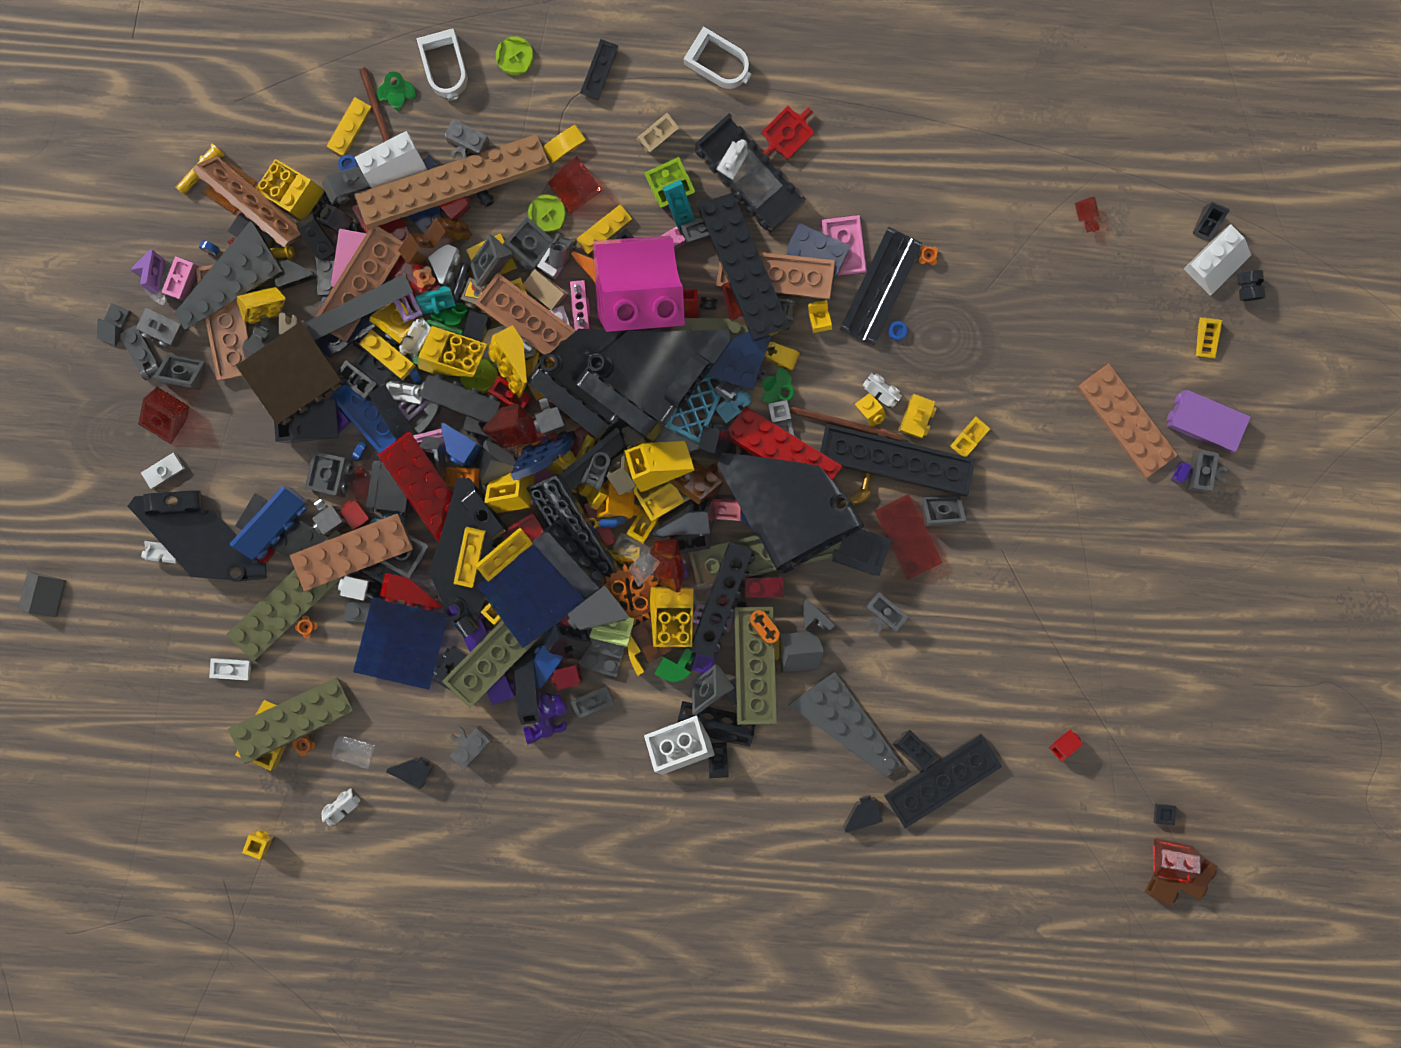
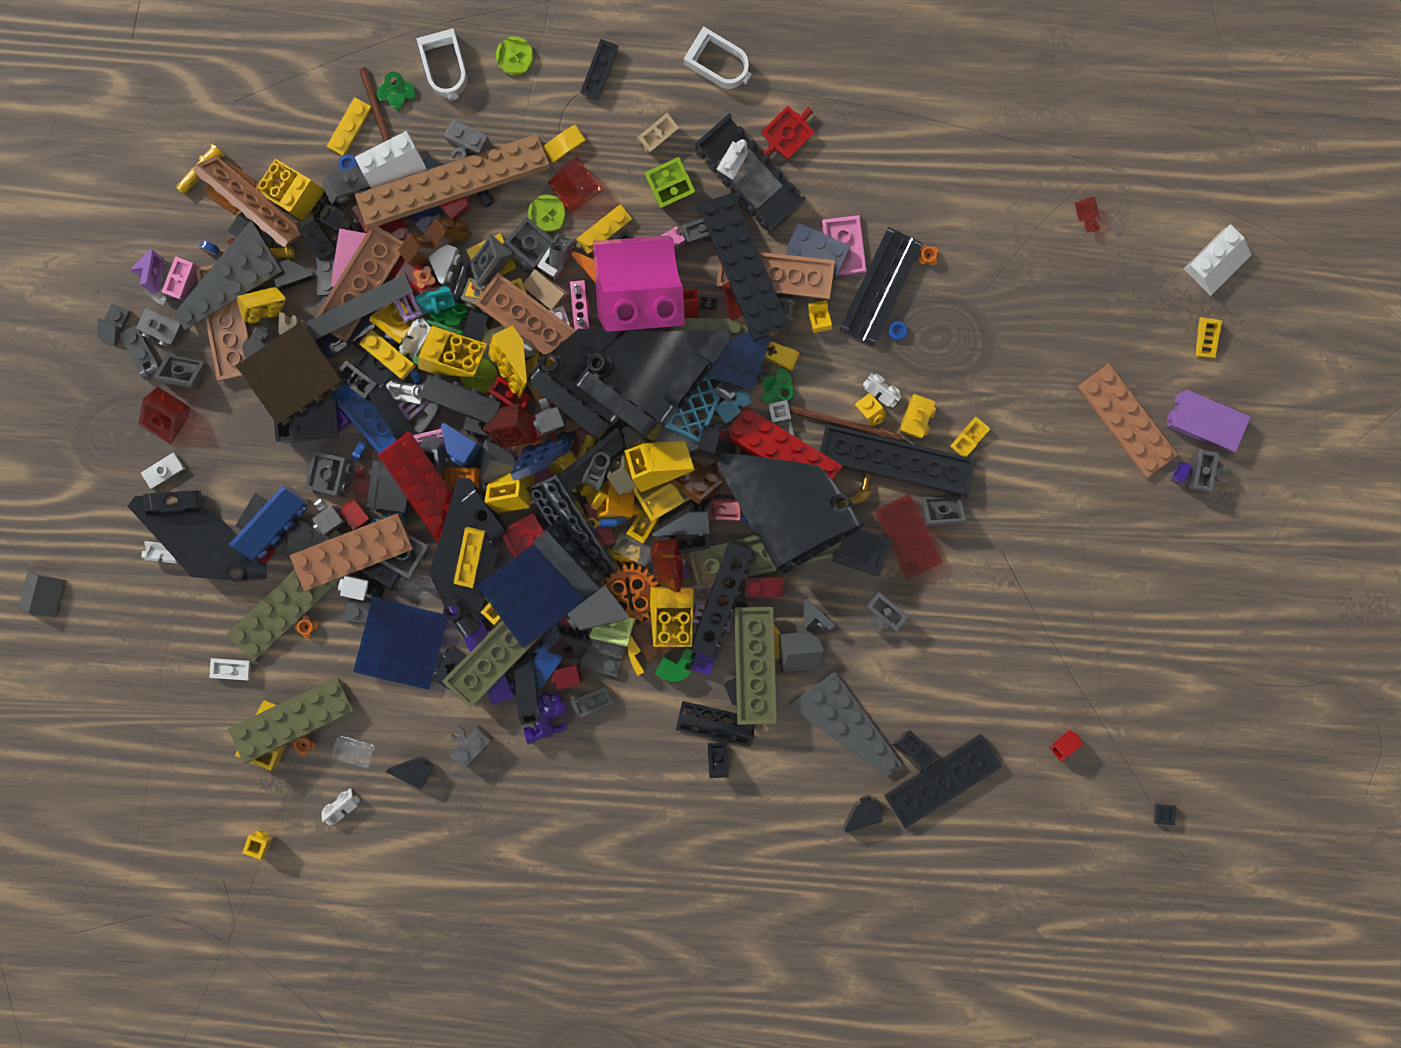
red slope [380,573,441,611] -> none
yellow plate [475,528,533,582] -> none
clear slope [629,551,660,587] -> none
white slope [644,716,714,775] -> none
teal plate [662,180,695,229] -> none
dark grey slope [692,664,734,716] -> none
orange beam [750,610,779,644] -> none
reddish brown arch [1145,859,1217,907] -> none
clear red slope [1154,839,1200,883] -> none
black slope [1193,201,1230,241] -> none
black wheel [1237,270,1266,301] -> none

